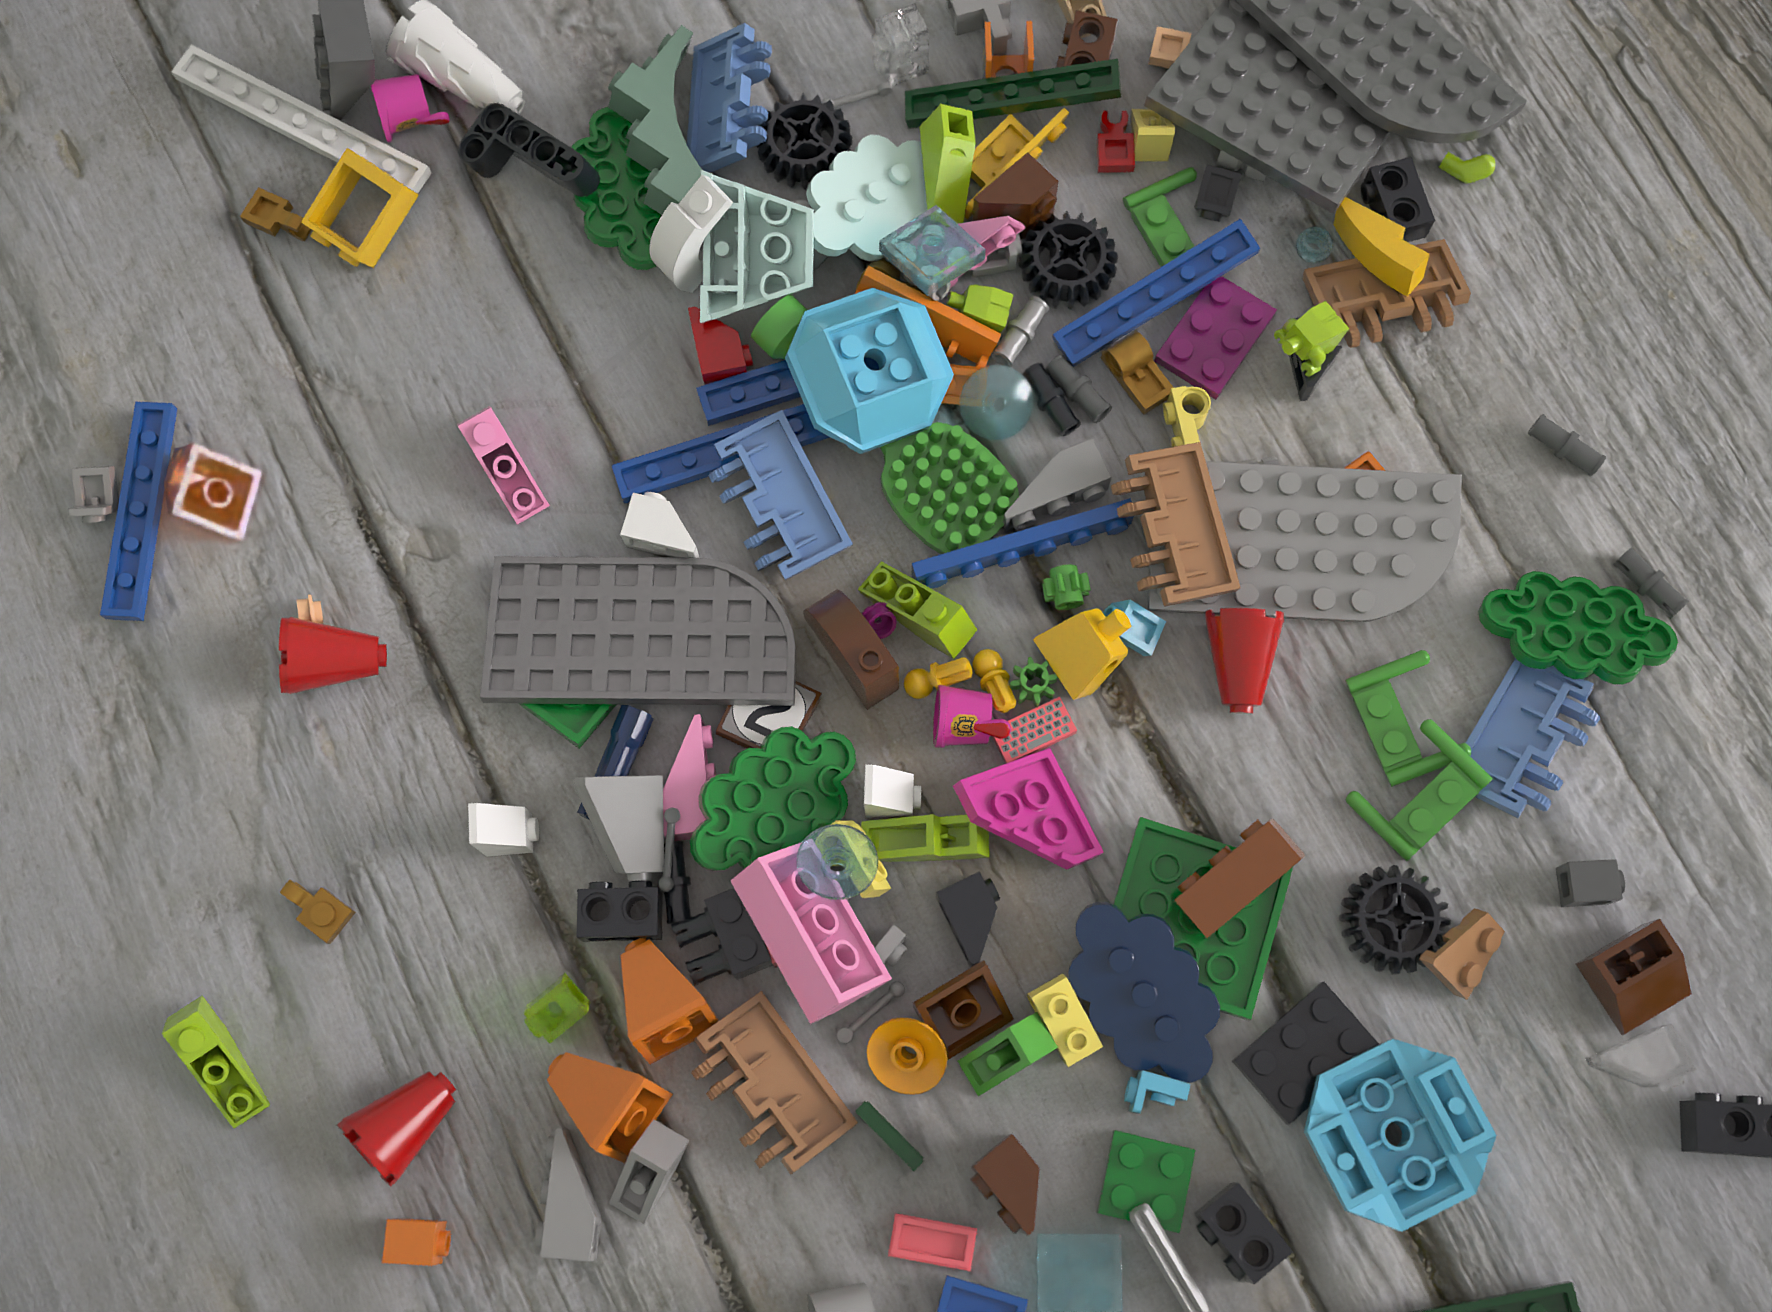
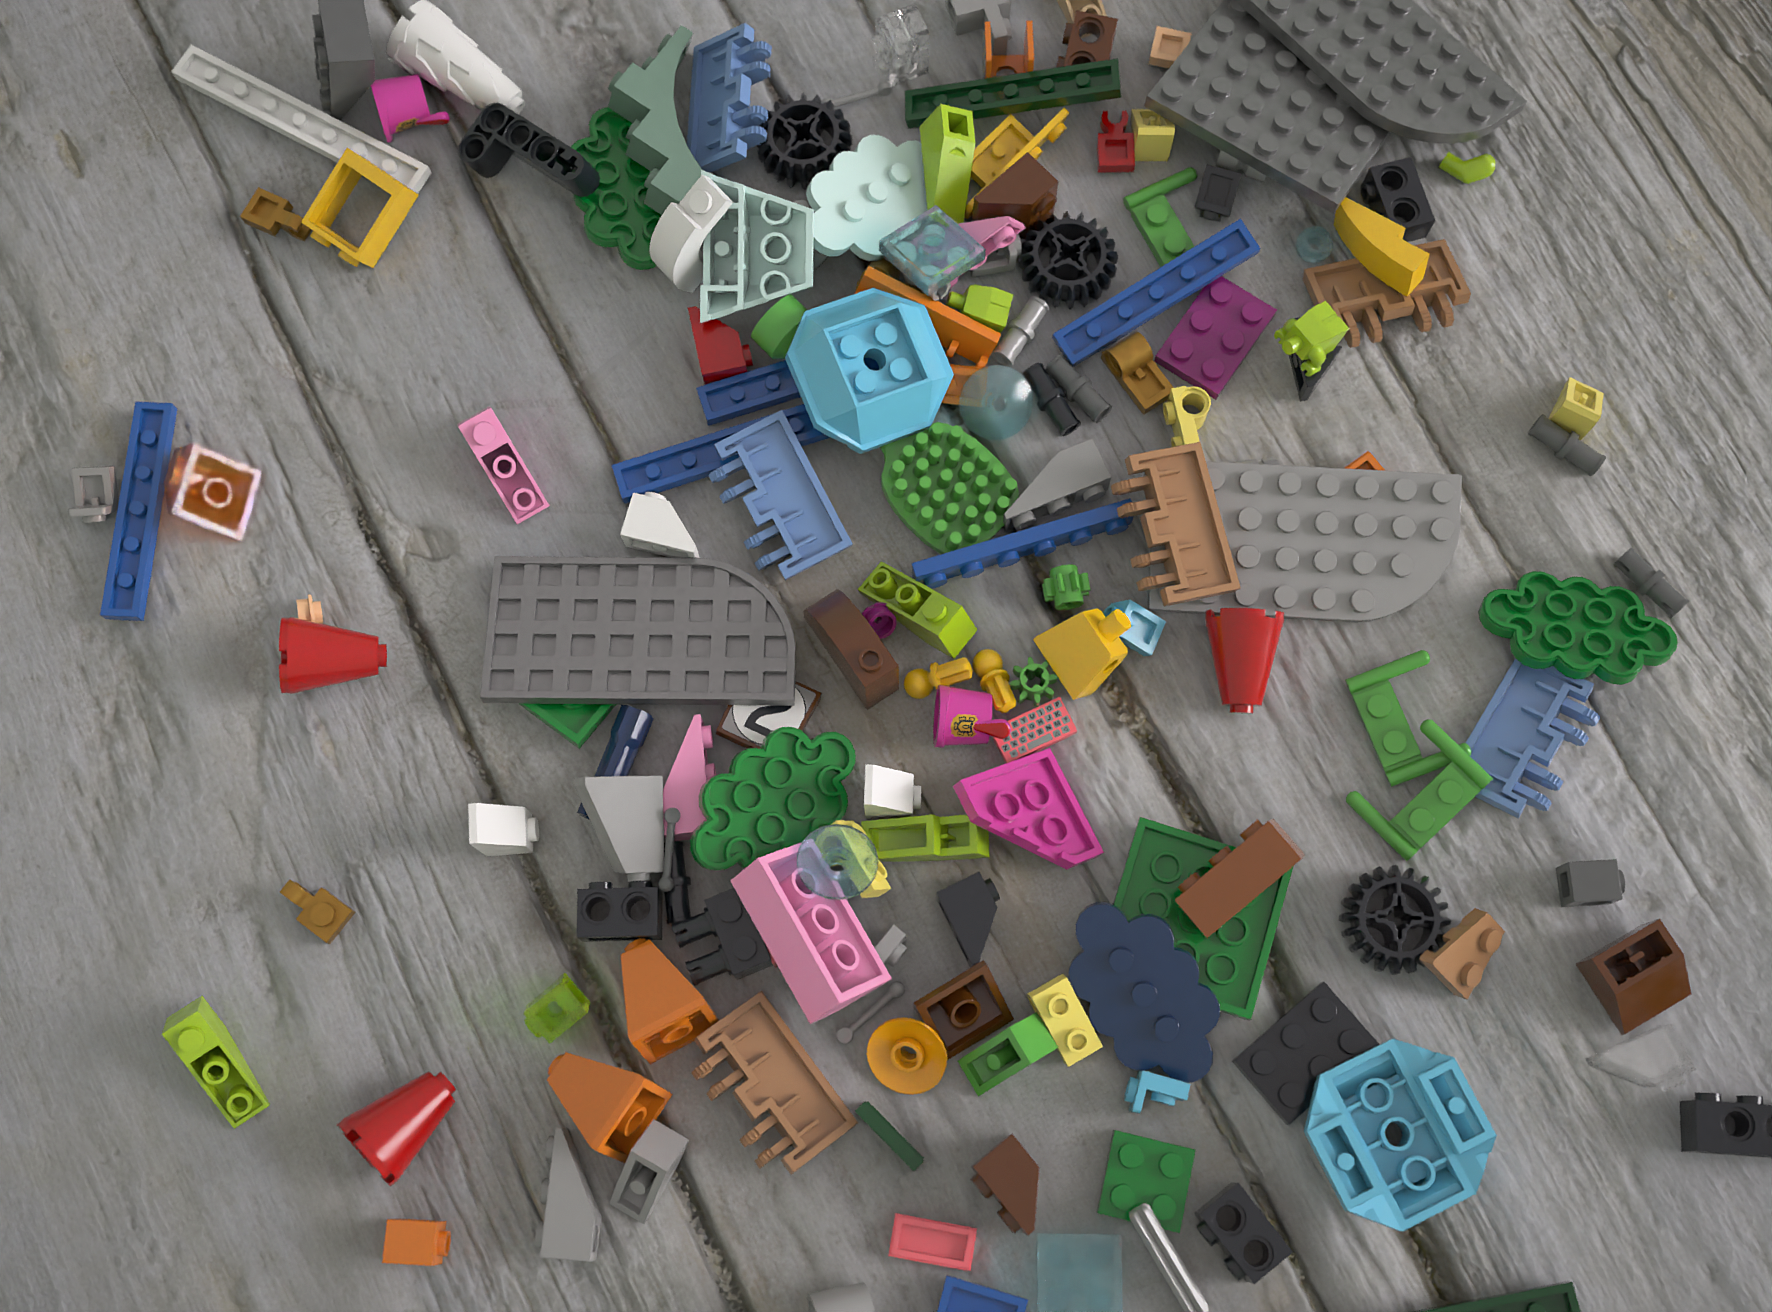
none -> light yellow slope [1548,377,1604,440]

